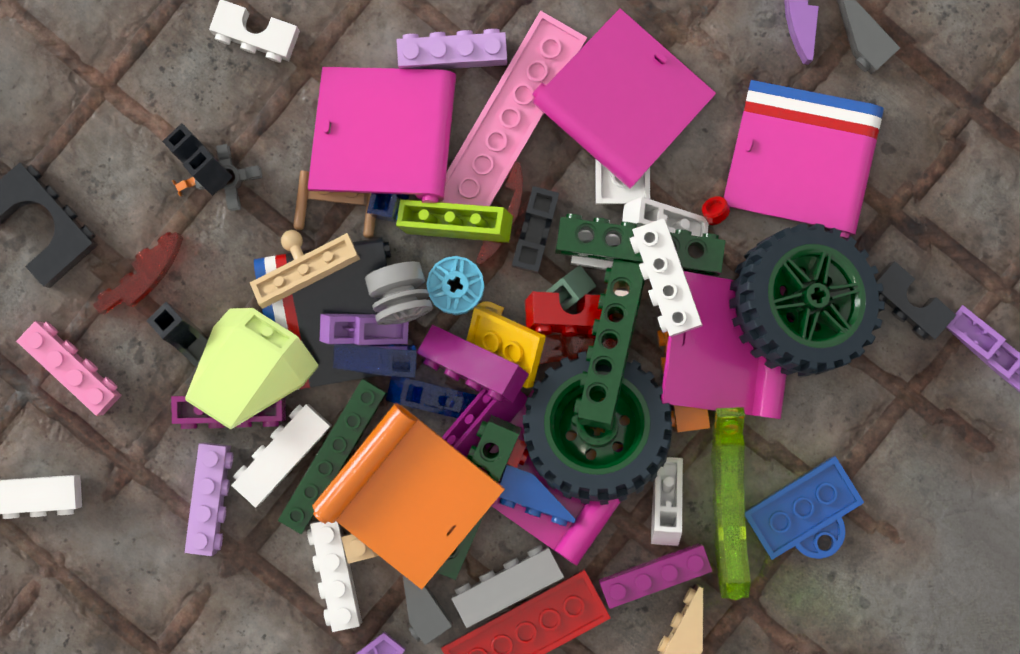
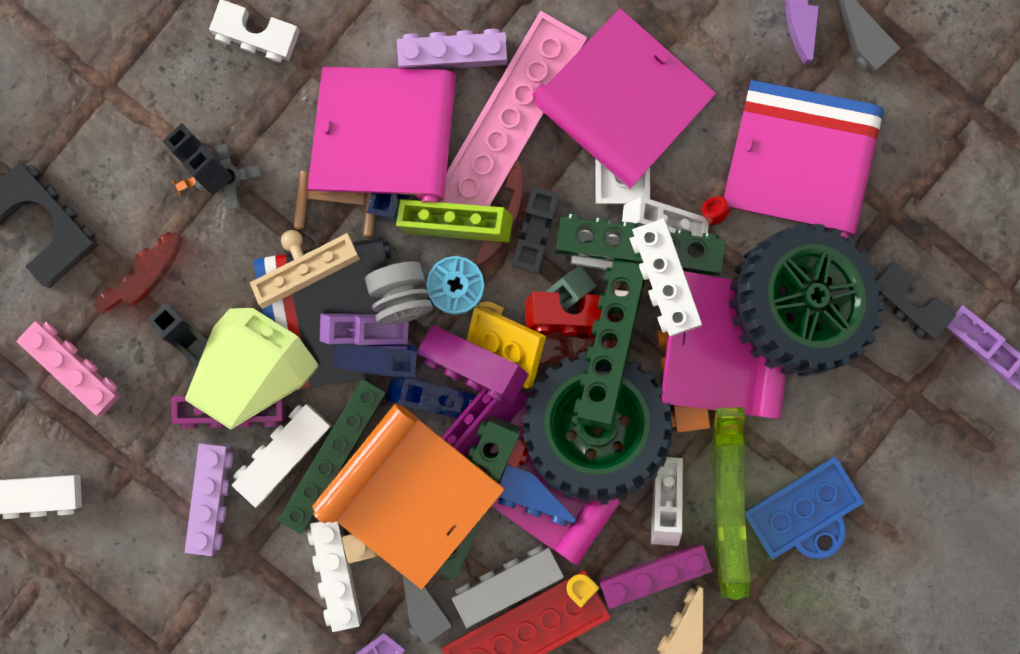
none -> yellow tile [567,574,600,607]

